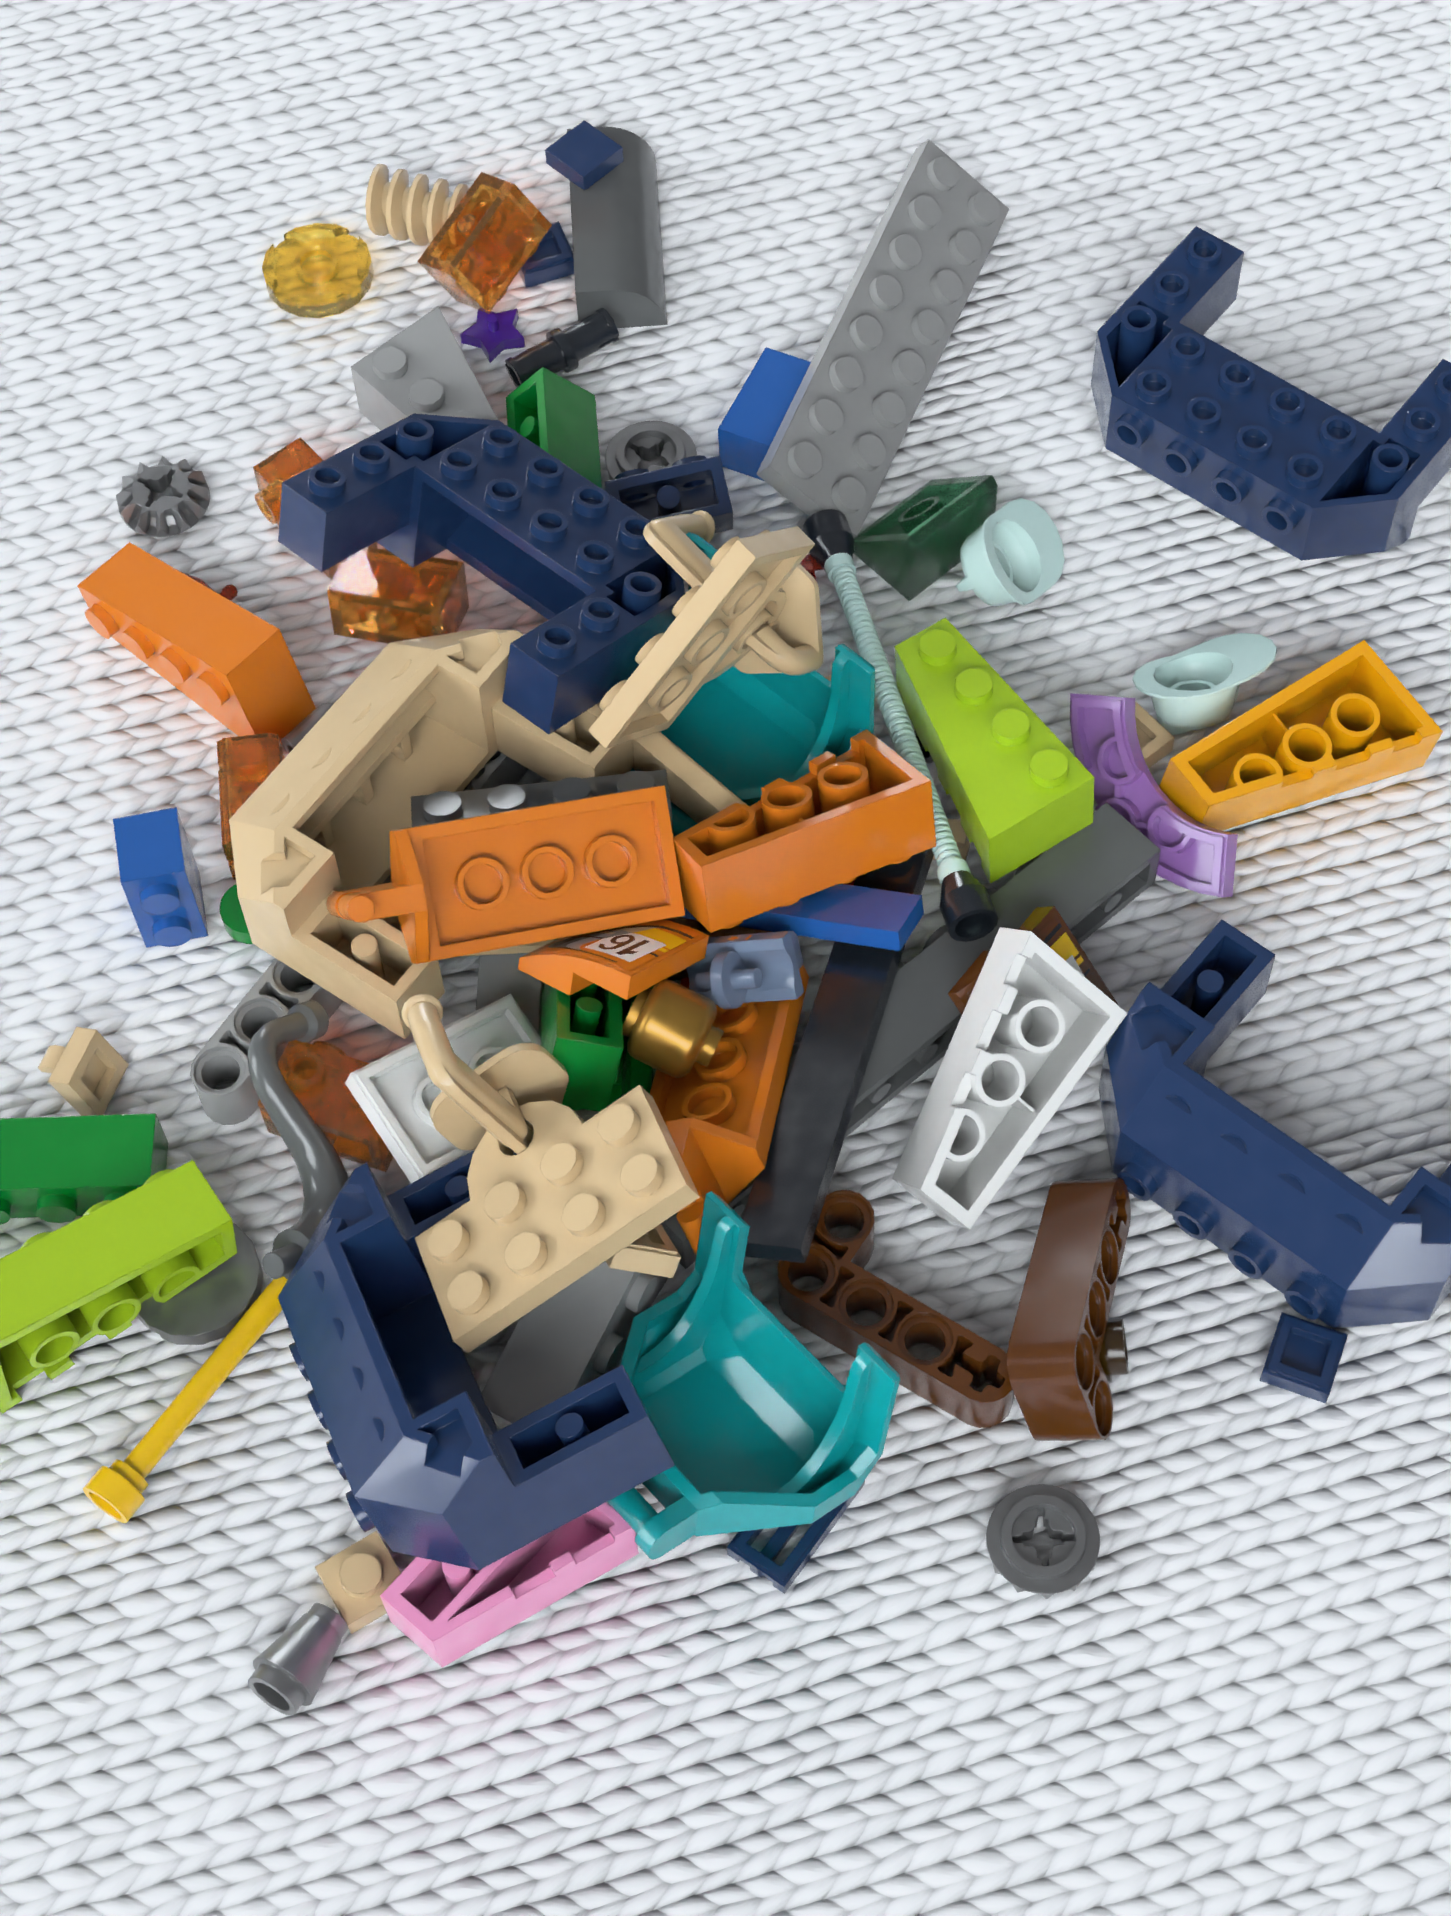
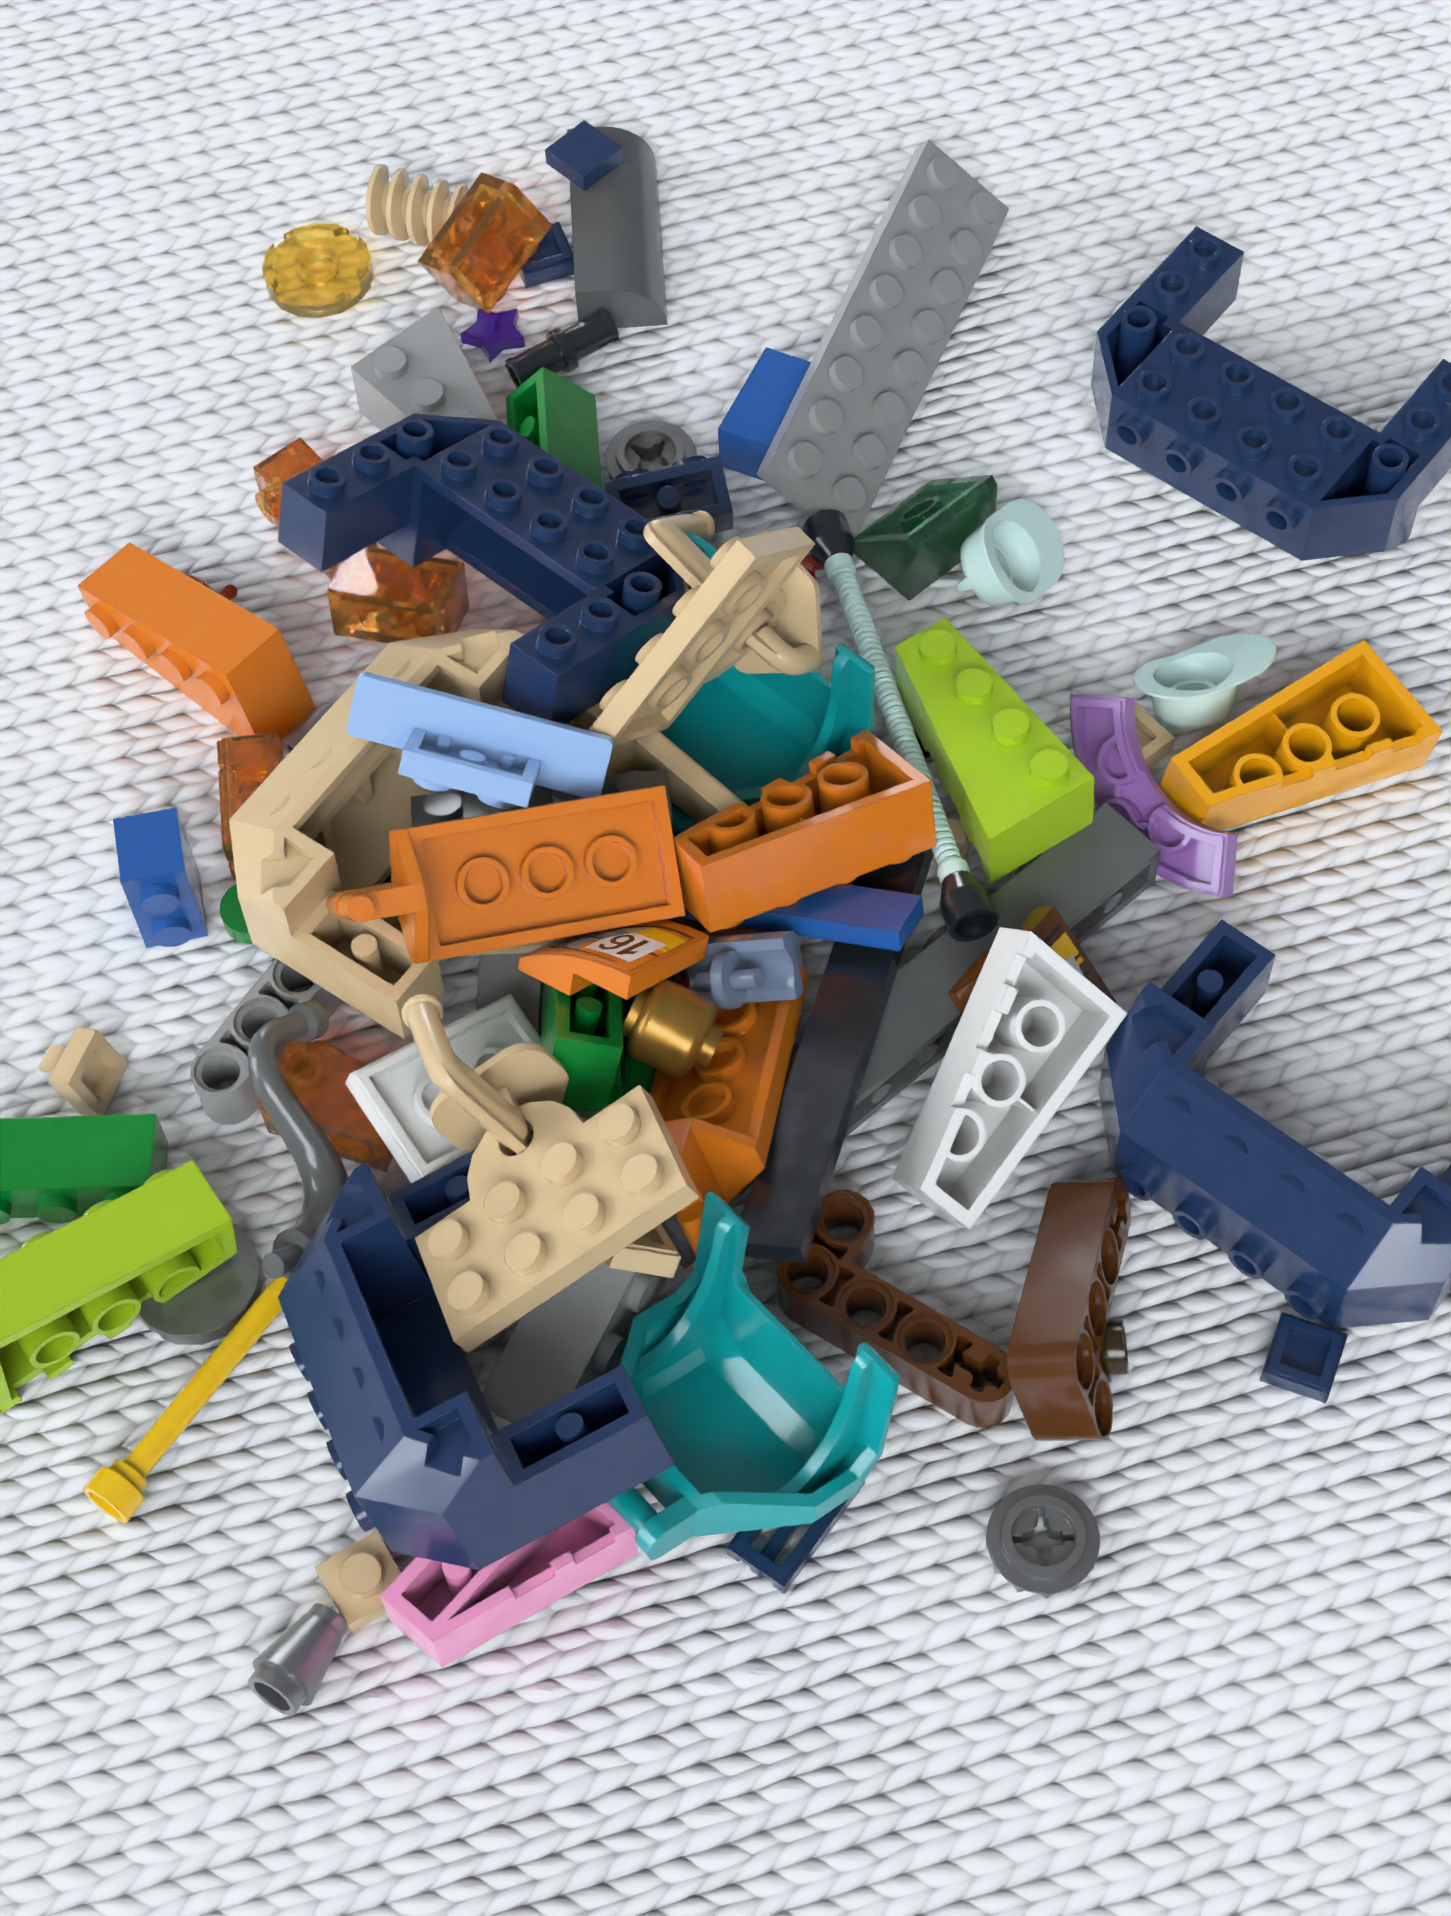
flat silver gear [116,456,210,537] -> none
none -> light blue bracket [346,672,614,808]

